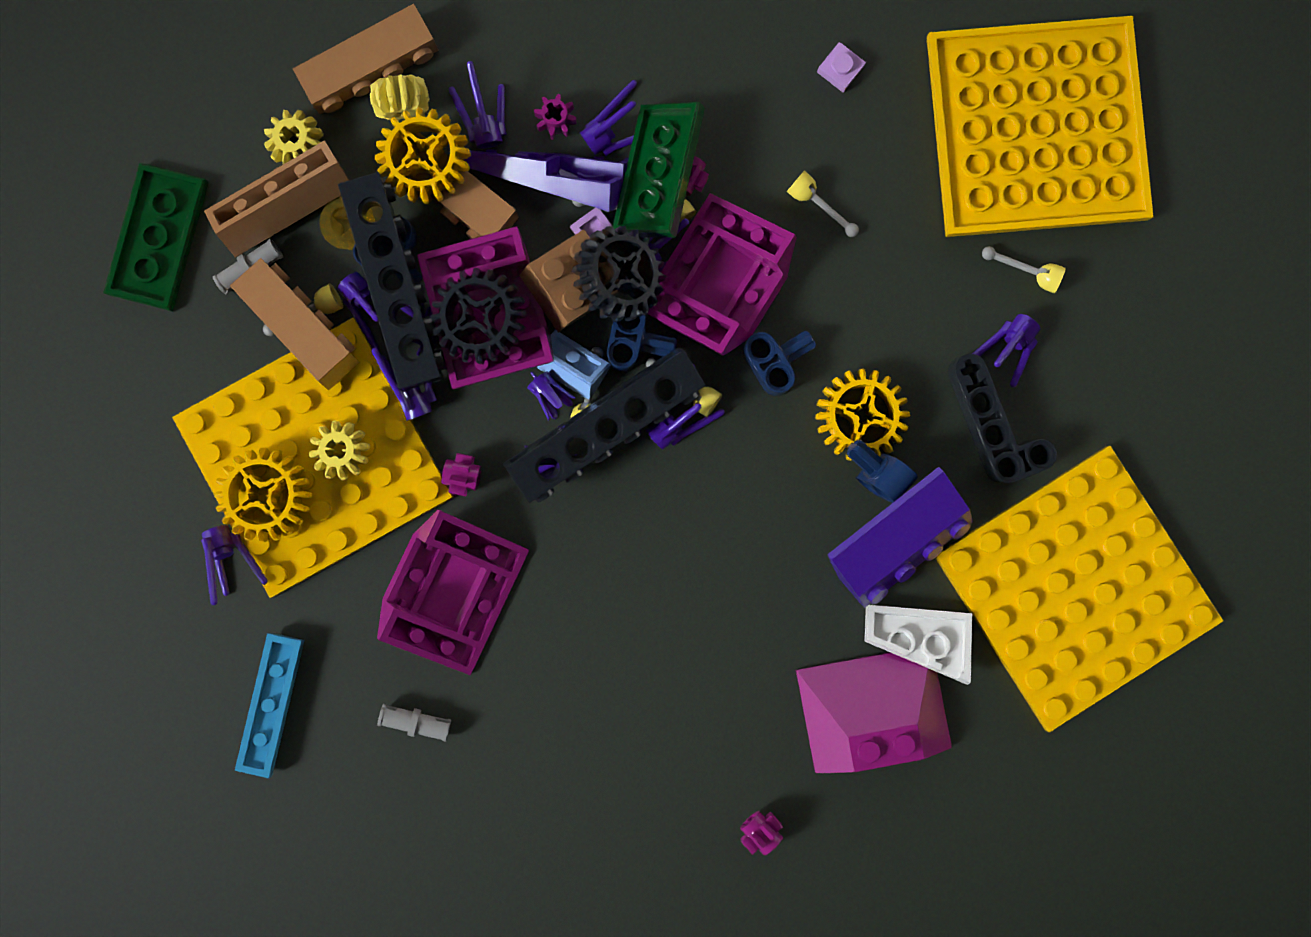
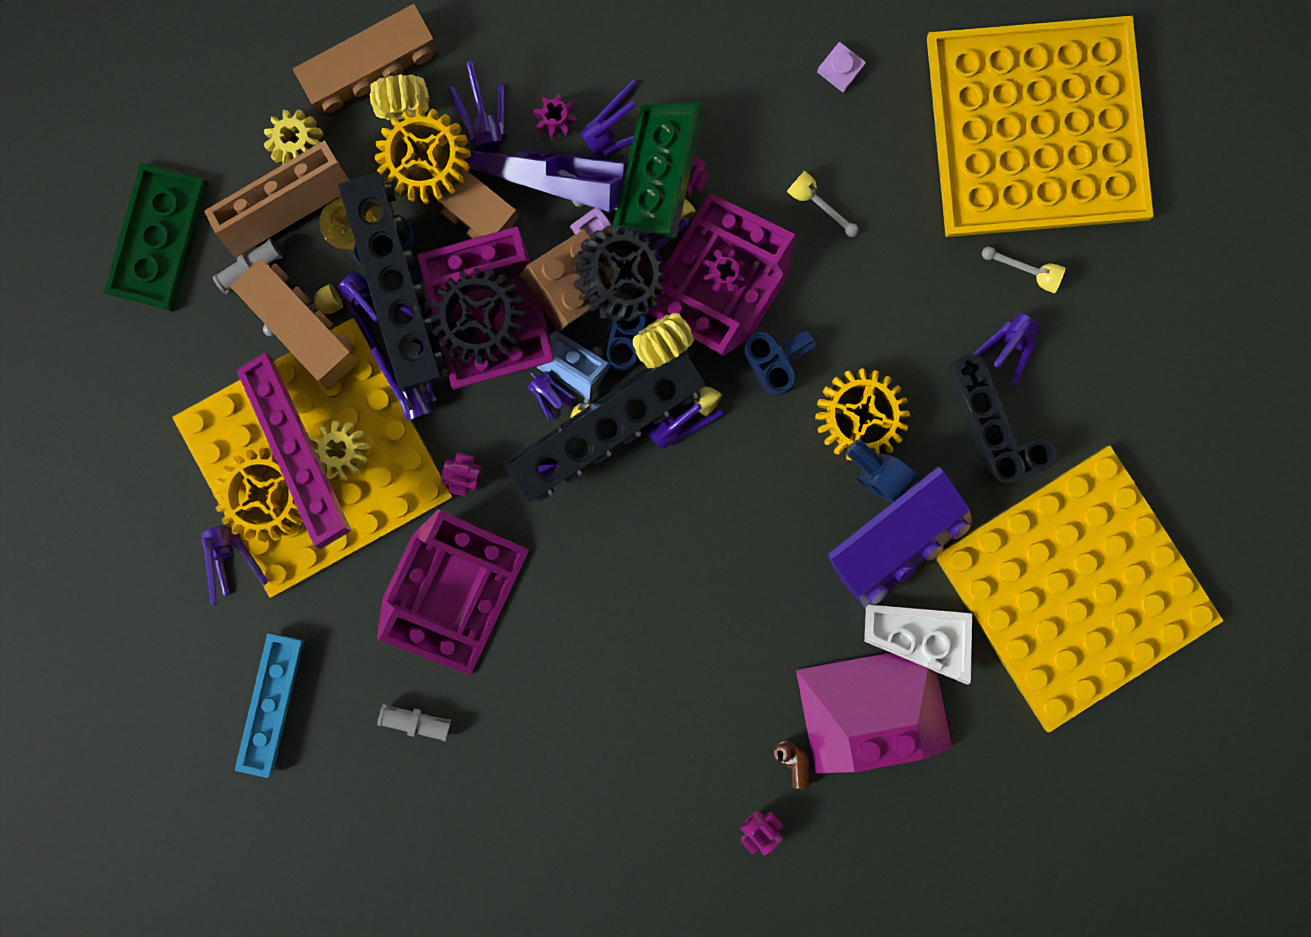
none -> magenta plate [236,353,352,549]
none -> light yellow gear [632,313,694,368]
none -> magenta gear [702,250,745,291]
none -> reddish brown arm [773,741,810,789]

